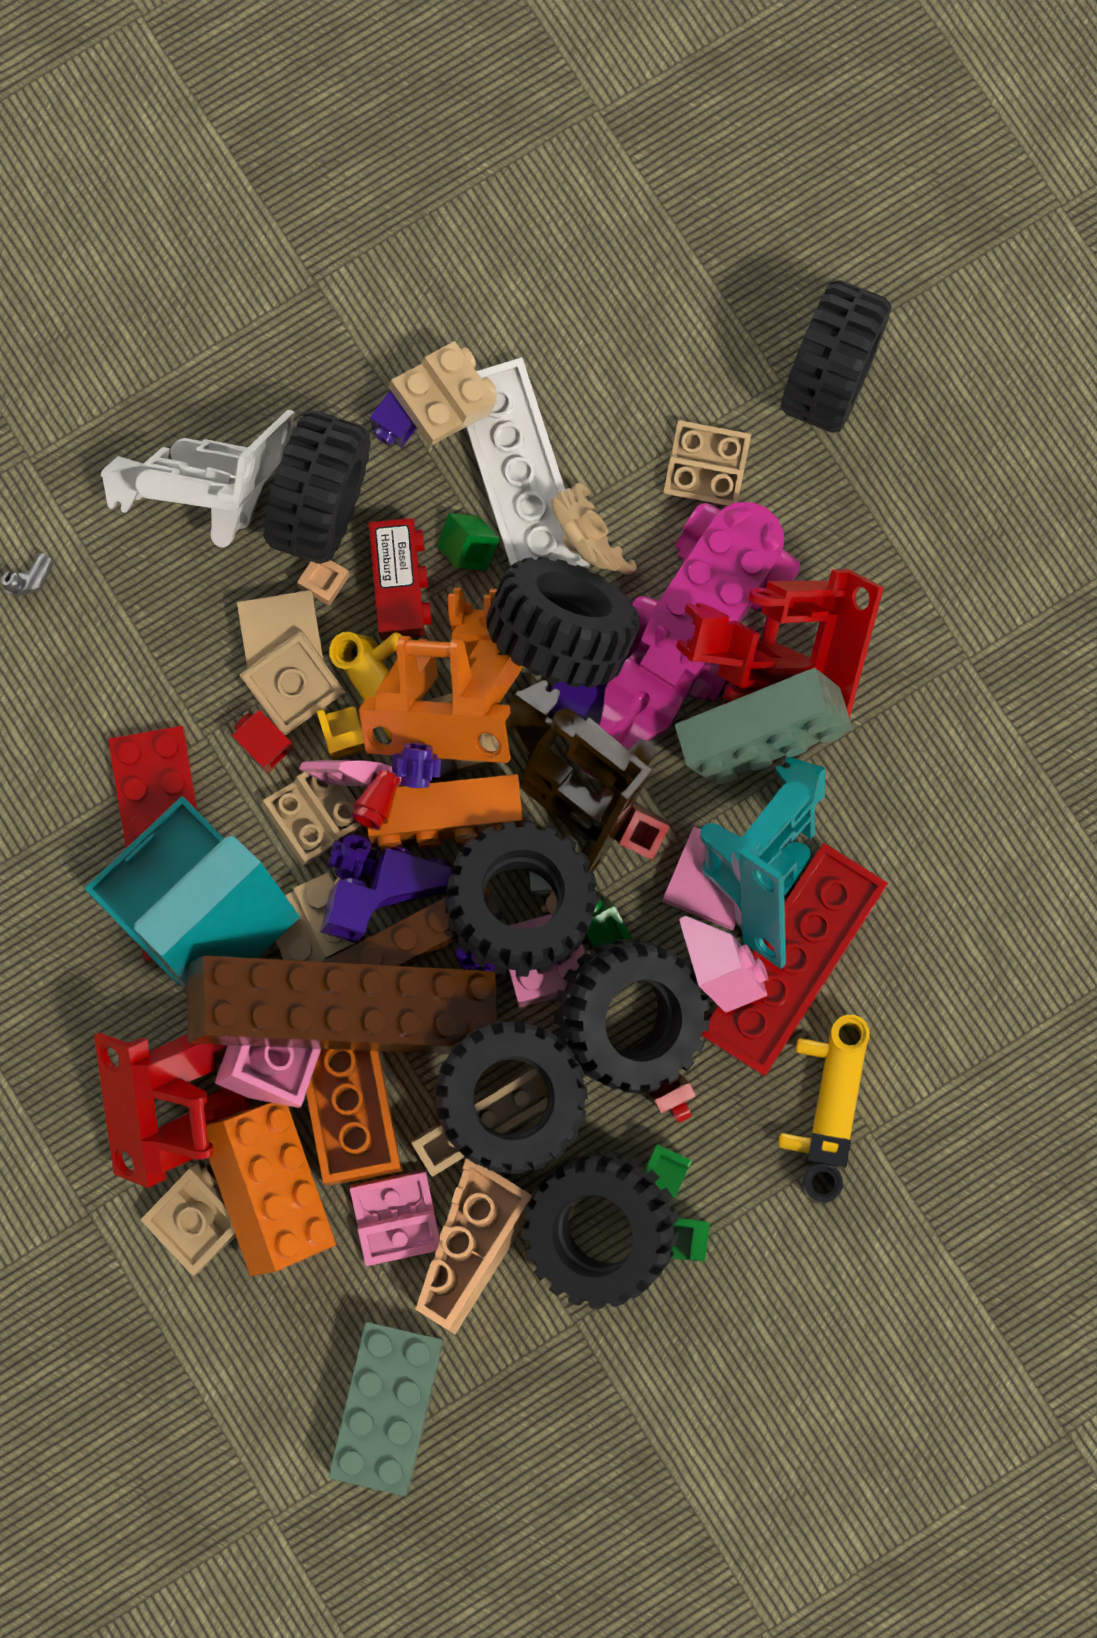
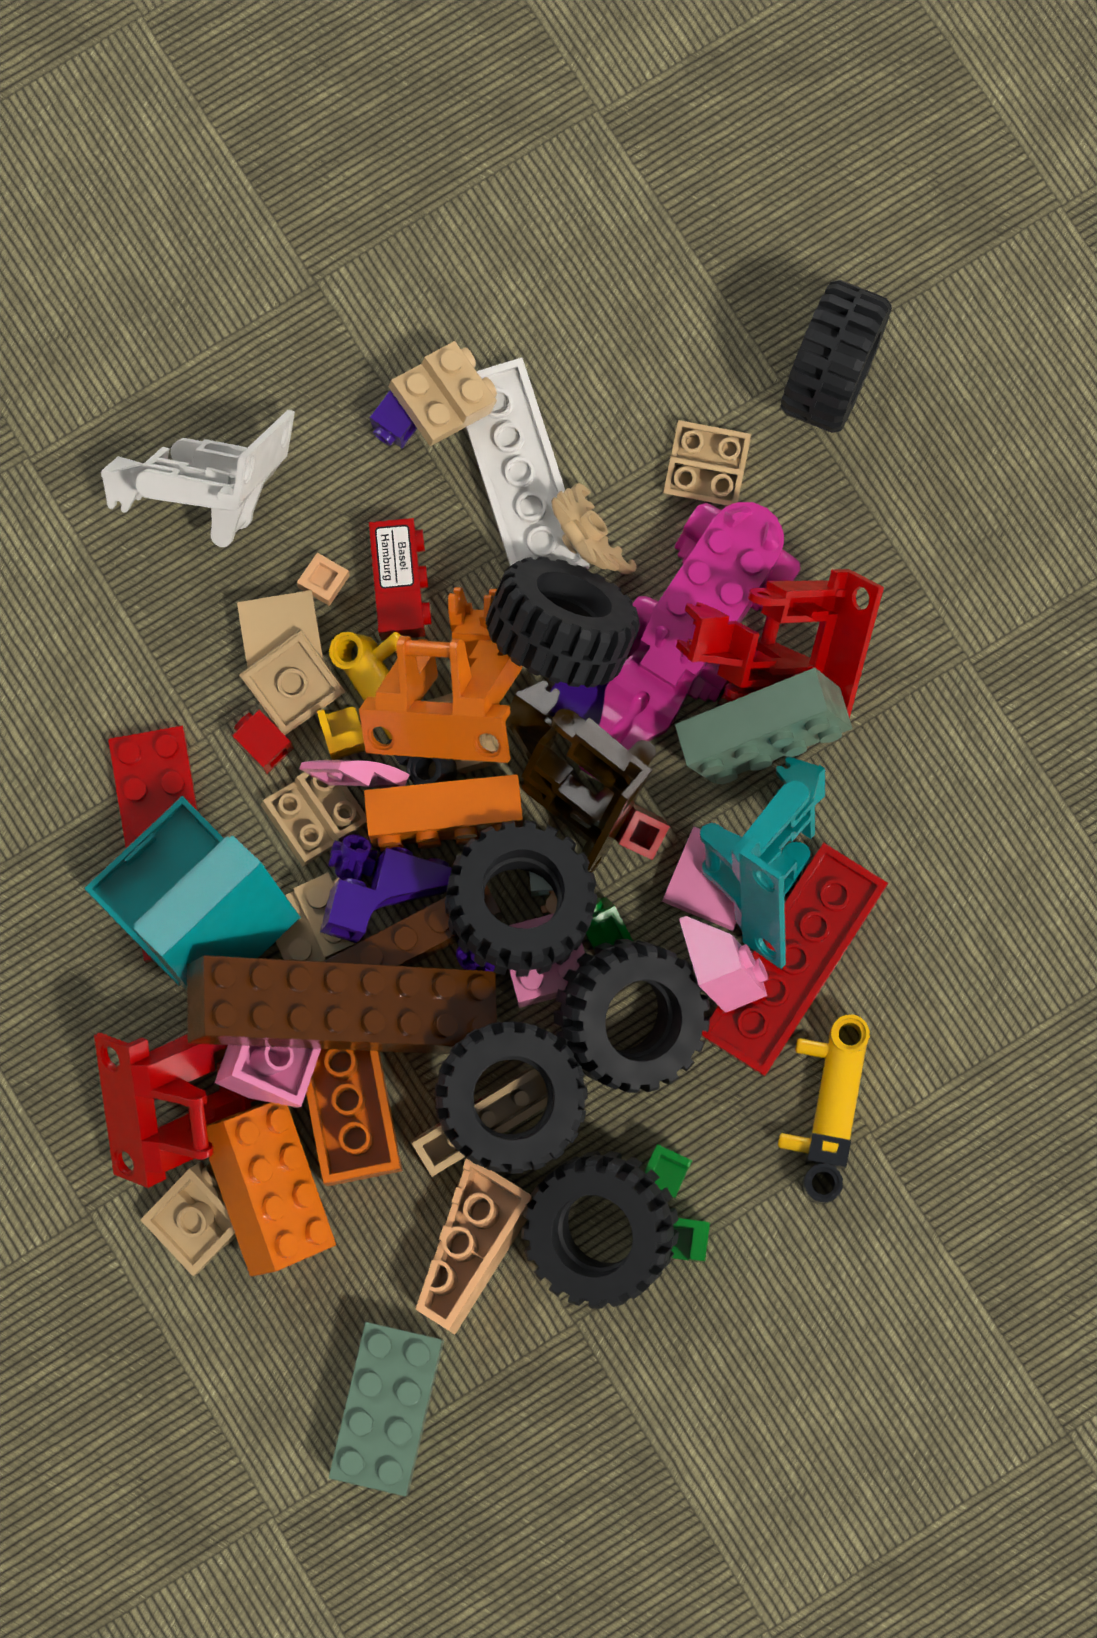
flat silver arm [1,553,55,596] -> none
black tyre [264,411,371,564] -> none
bright pink slope [350,1169,440,1266] -> none
red cone [352,770,400,830] -> none
dark purple gear [392,743,442,788] -> none
green panel [437,513,500,571] -> none
red tile [648,1074,696,1123] -> none

